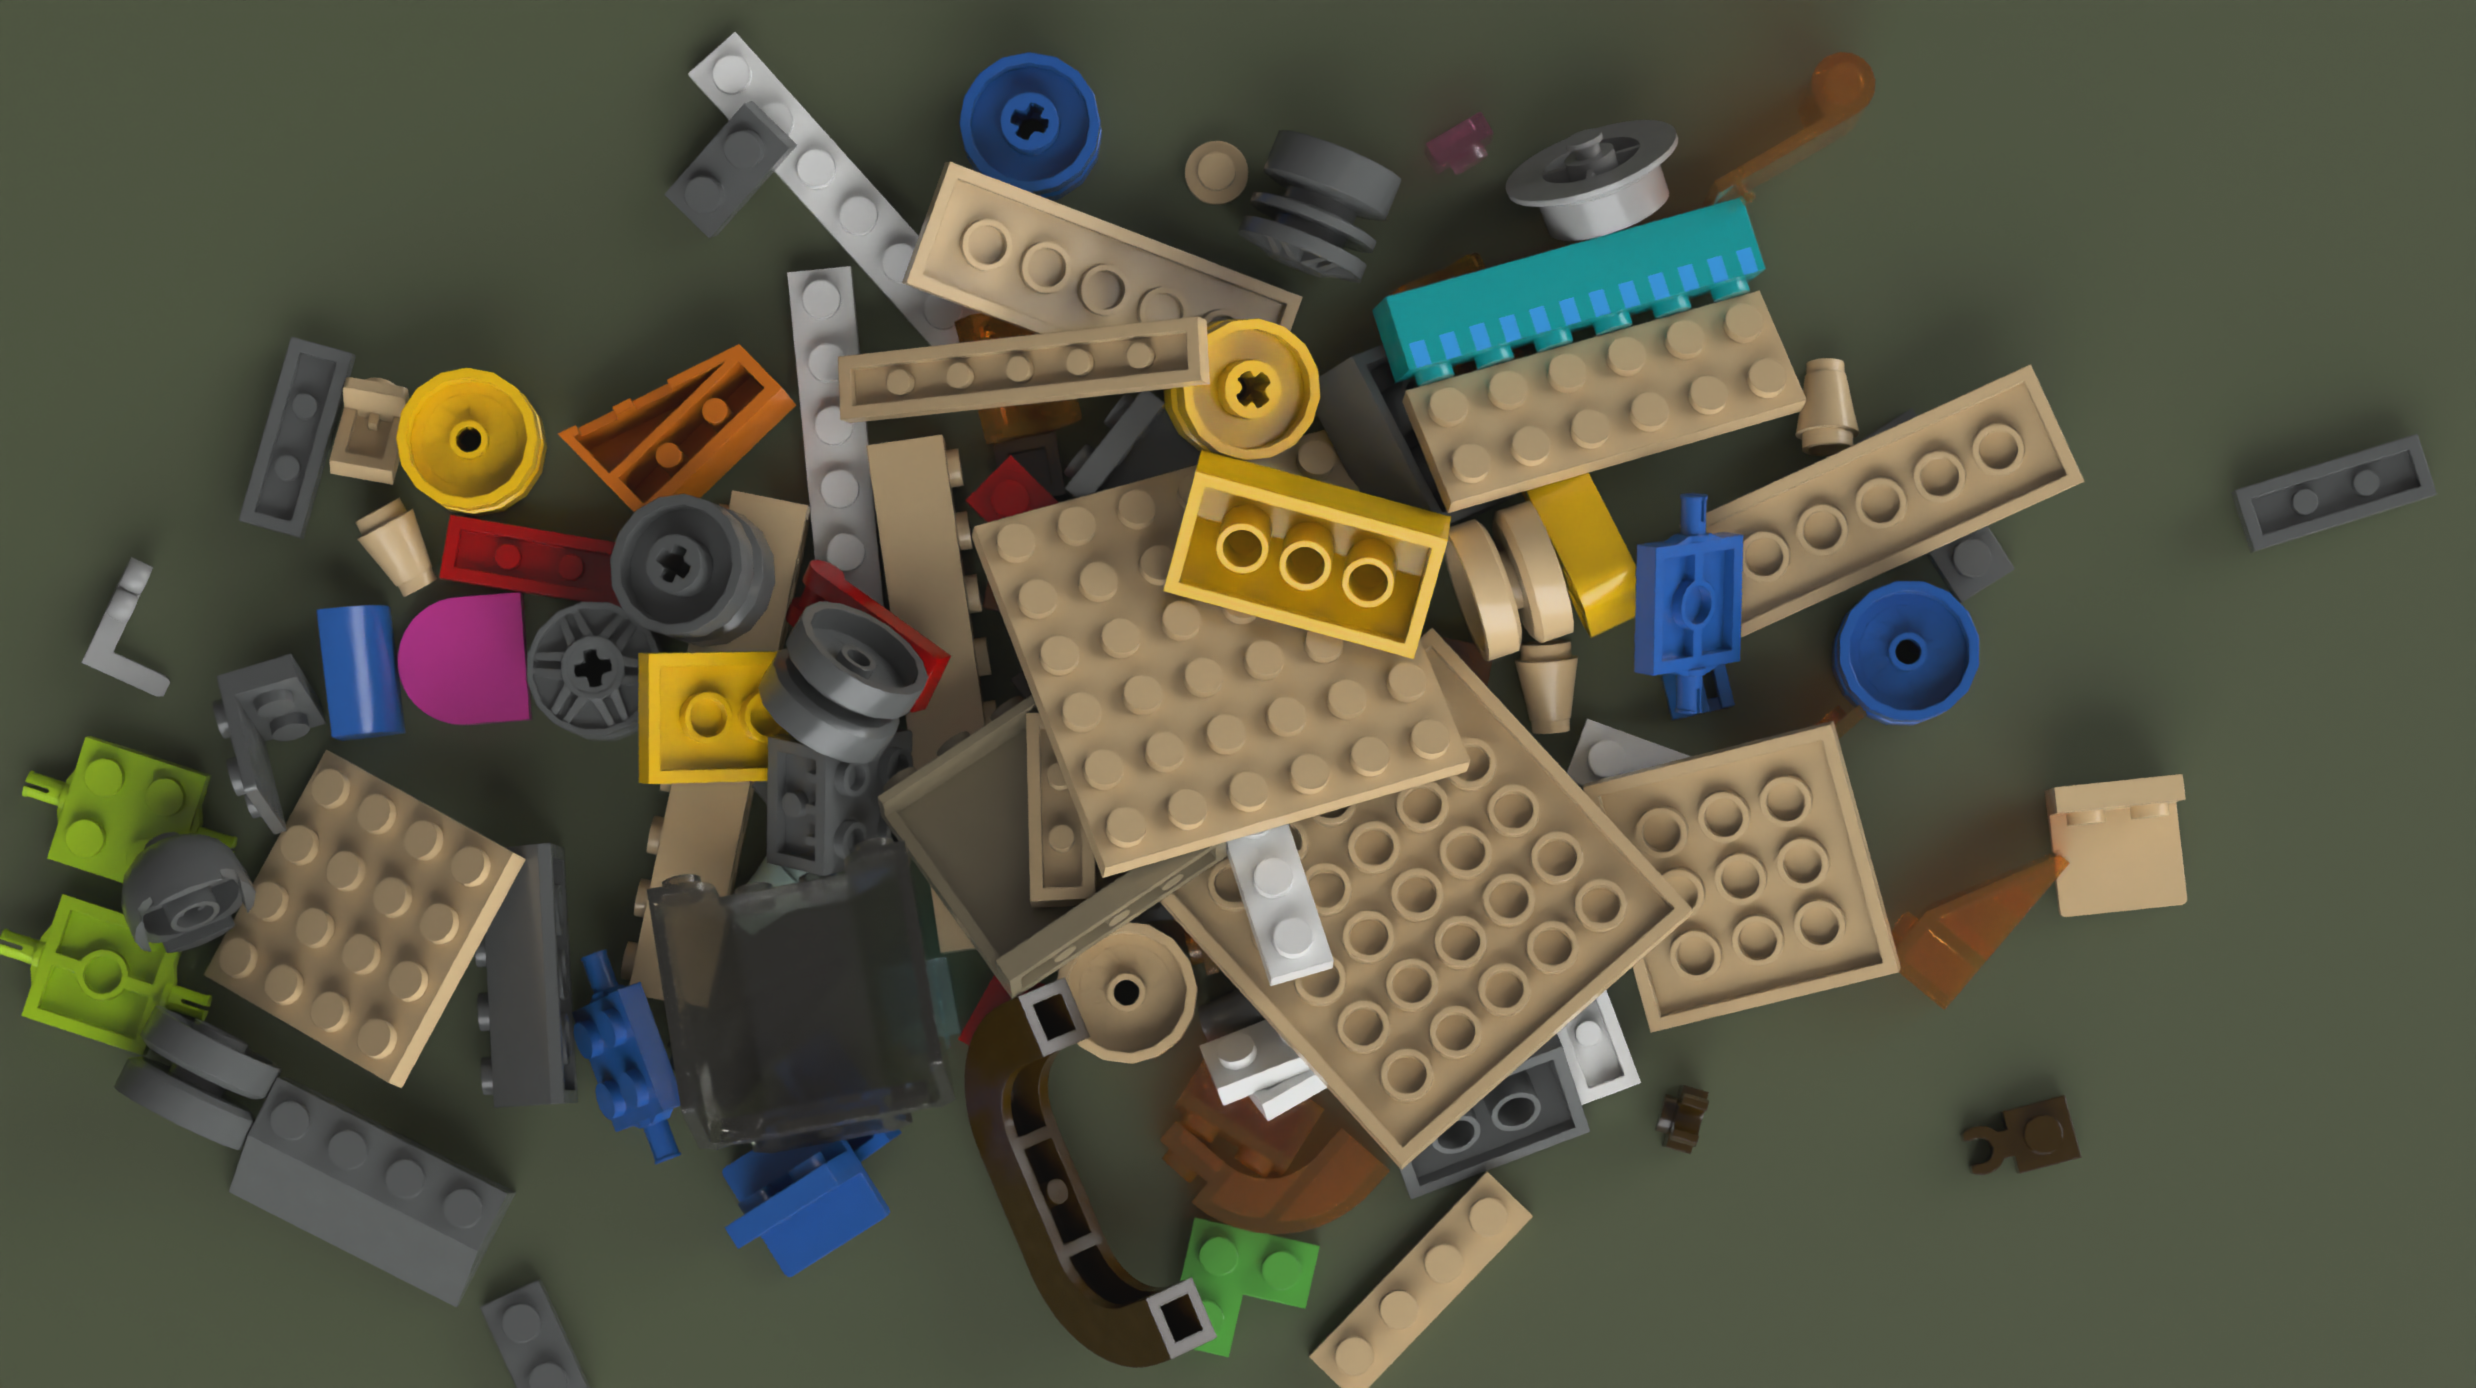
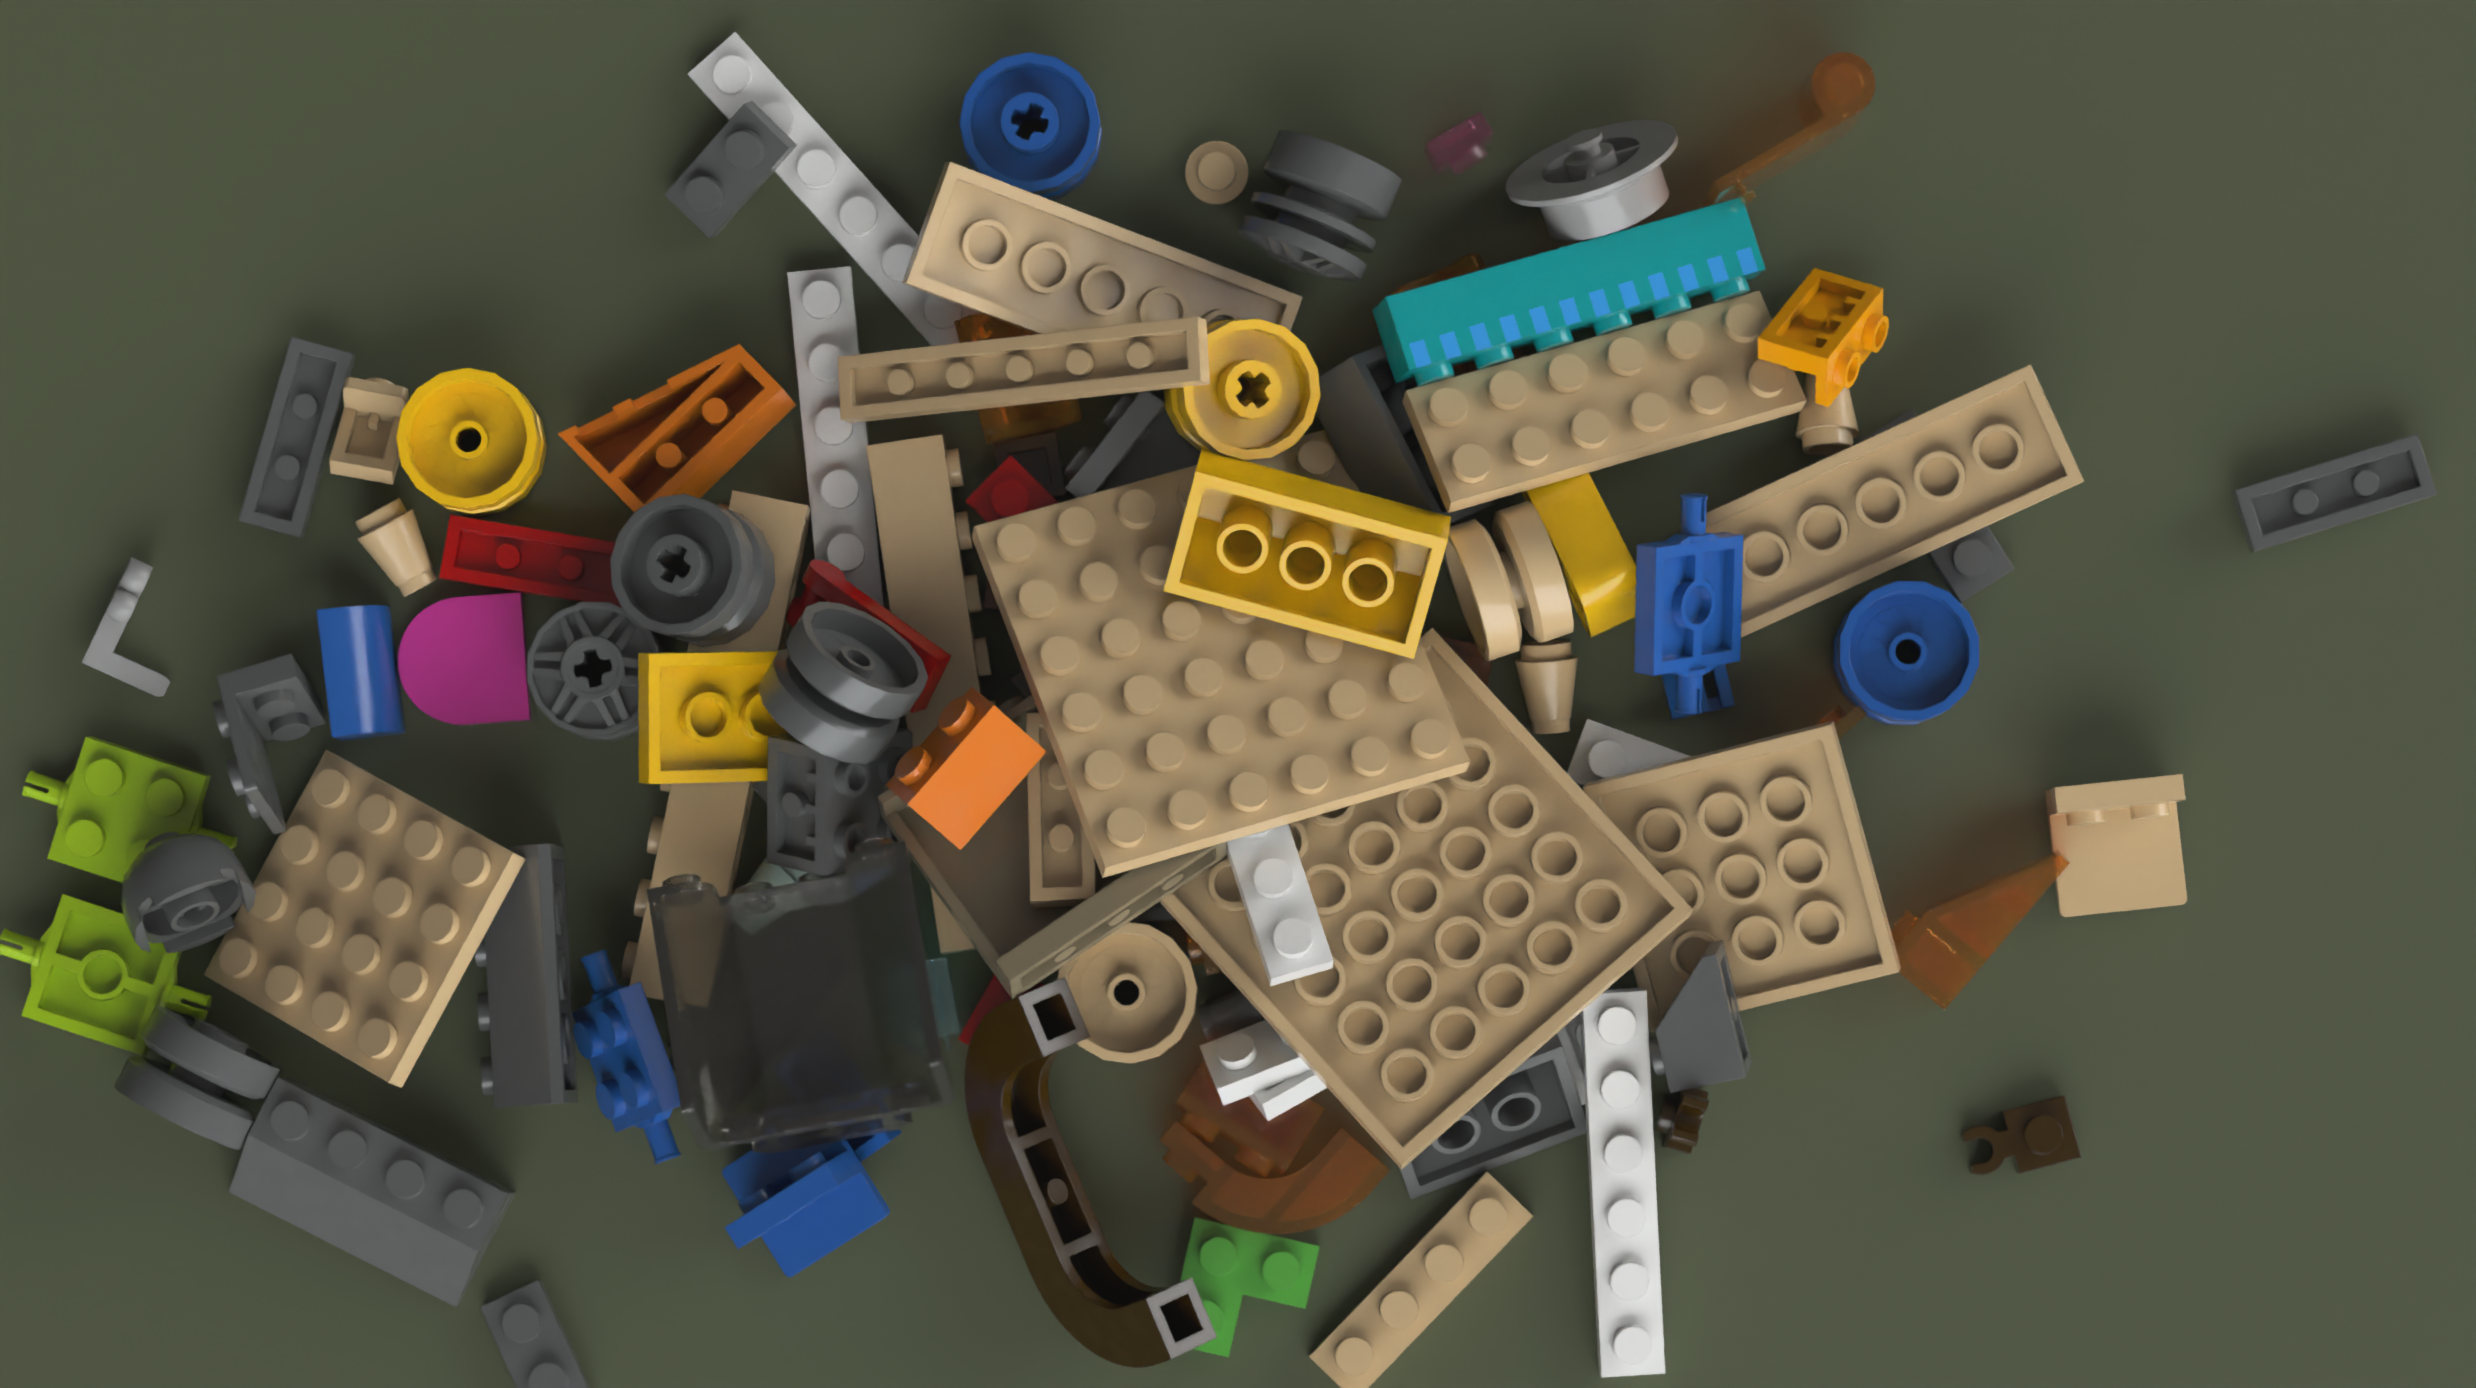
none -> orange brick [886,686,1047,850]
none -> white plate [1581,988,1665,1378]
none -> dark grey slope [1649,940,1752,1093]
none -> light orange bracket [1758,268,1889,407]

